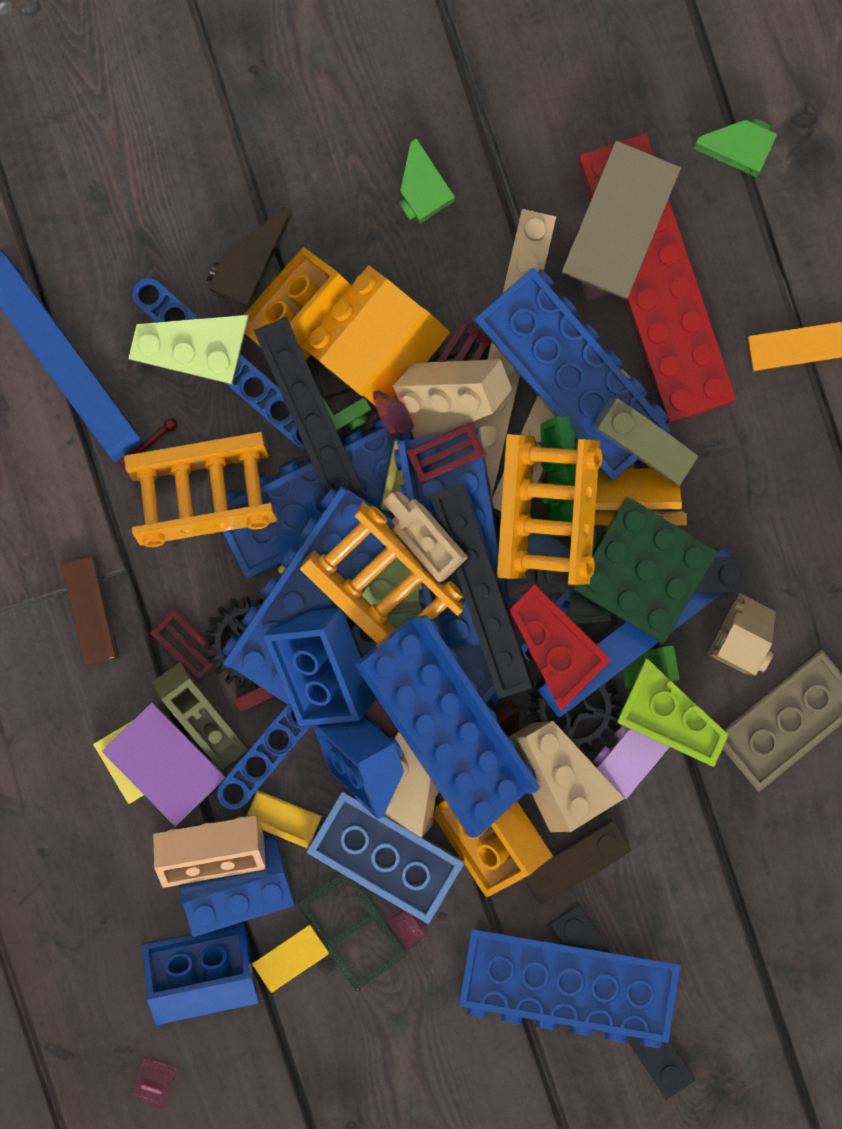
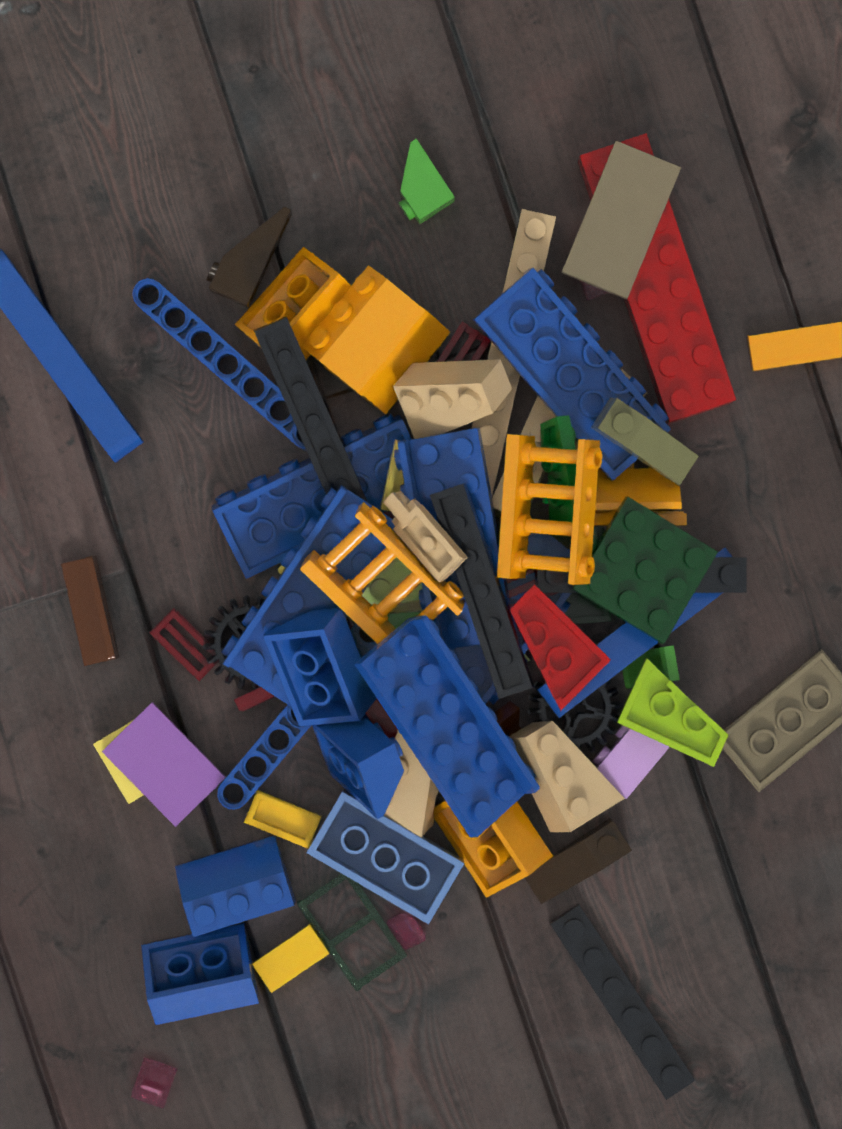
dark red hinge [118,418,177,469] -> none
light orange fence [124,432,278,547] -> none
yellowish green wing [128,315,249,384] -> none
olive slope [152,662,249,771] -> none
light nougat brick [153,816,266,888] -> none
bright green bracket [323,398,372,433] -> none
clear pink slope [373,390,414,438] -> none
dark red tile [406,422,487,484] -> none
blue bracket [459,929,681,1048] -> none
bright green slope [693,119,777,177] -> none
tan wedge [707,593,776,676] -> none

